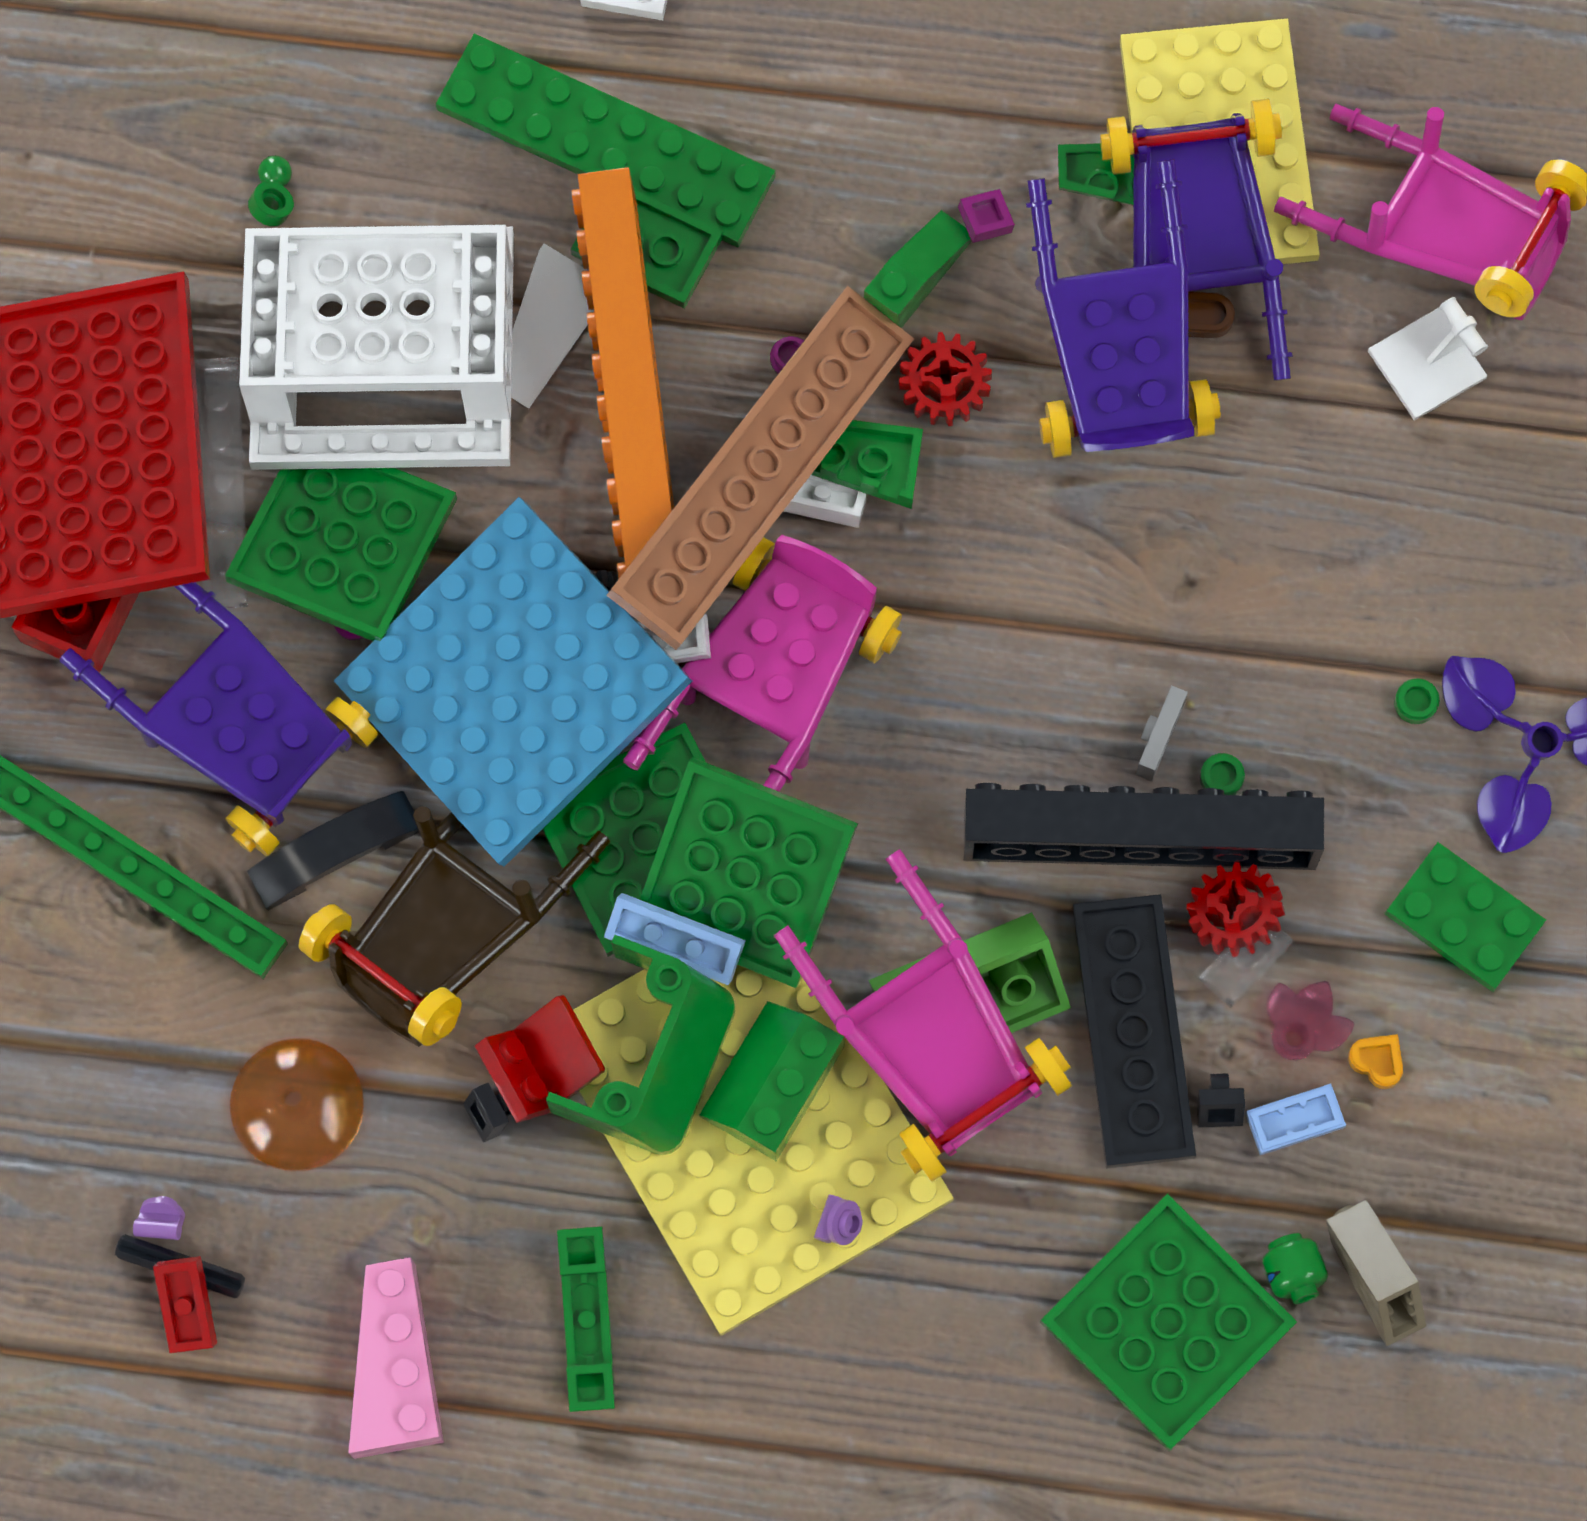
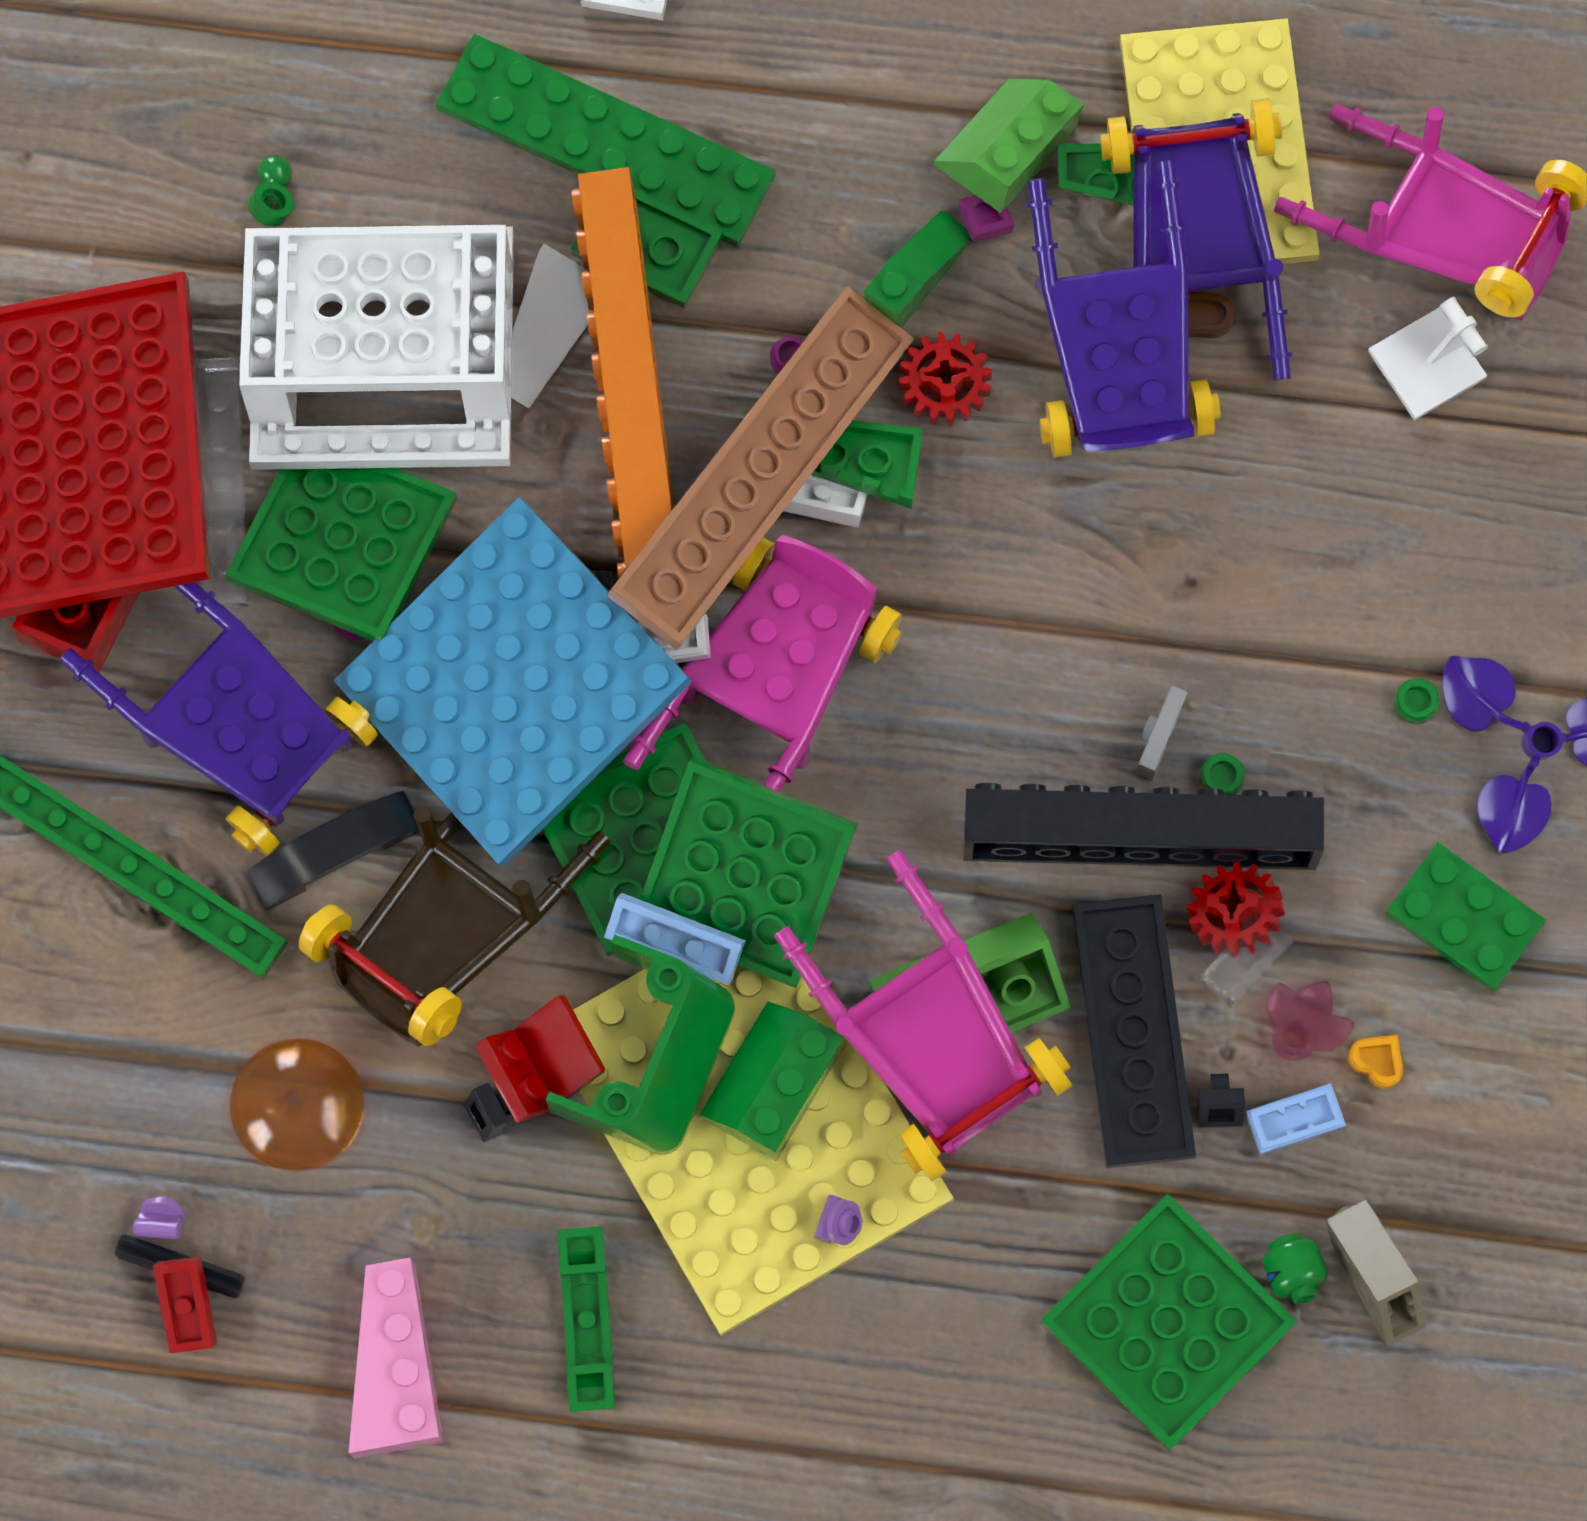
none -> bright green slope [933,78,1083,213]

